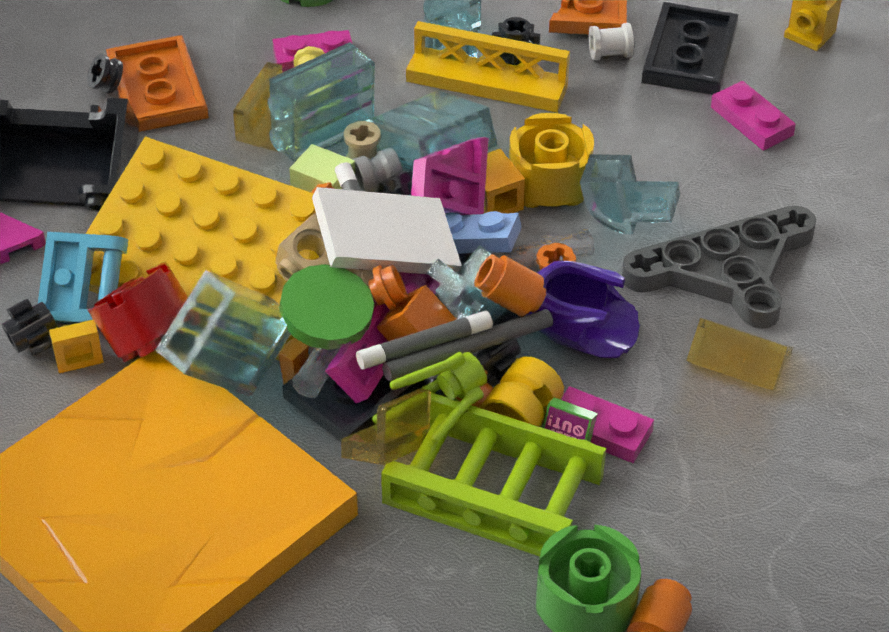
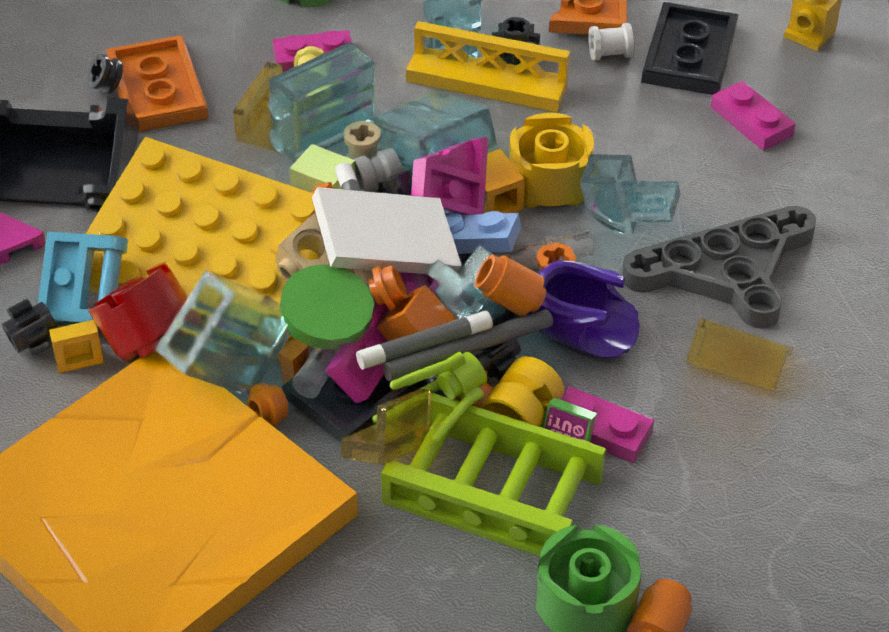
none -> orange plate [247,383,288,428]

